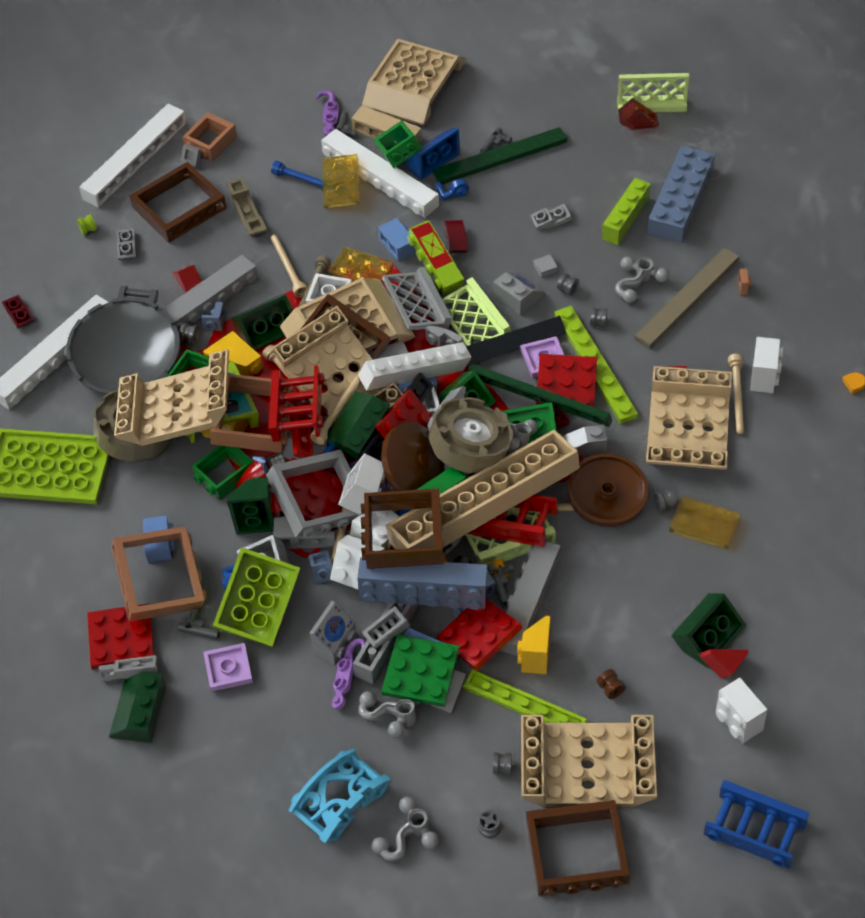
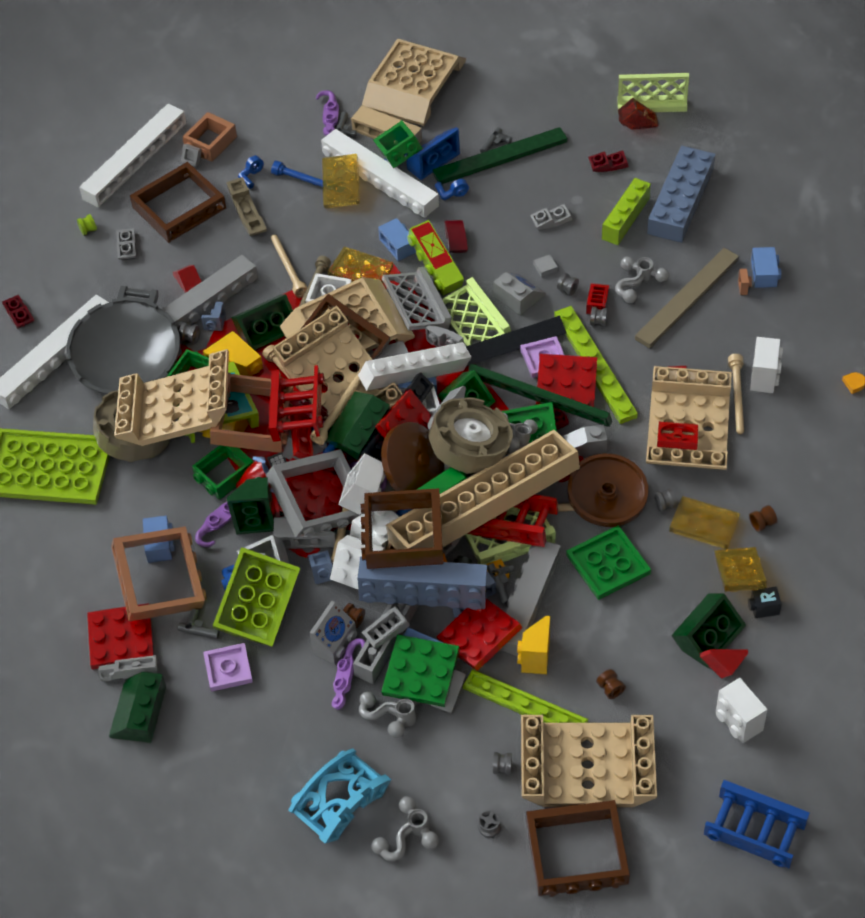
none -> medium lavender piece [195,502,232,547]
none -> blue plate [238,155,264,189]
none -> reddish brown wheel [343,603,365,628]
none -> green plate [566,525,651,600]
none -> red slope [586,283,609,314]
none -> dark red slope [588,150,629,172]
none -> red piece [657,421,698,450]
none -> clear yellow plate [714,547,767,592]
none -> black brick [748,586,782,618]
none -> reddish brown wheel [749,505,778,532]
none -> medium blue brick [751,247,781,288]

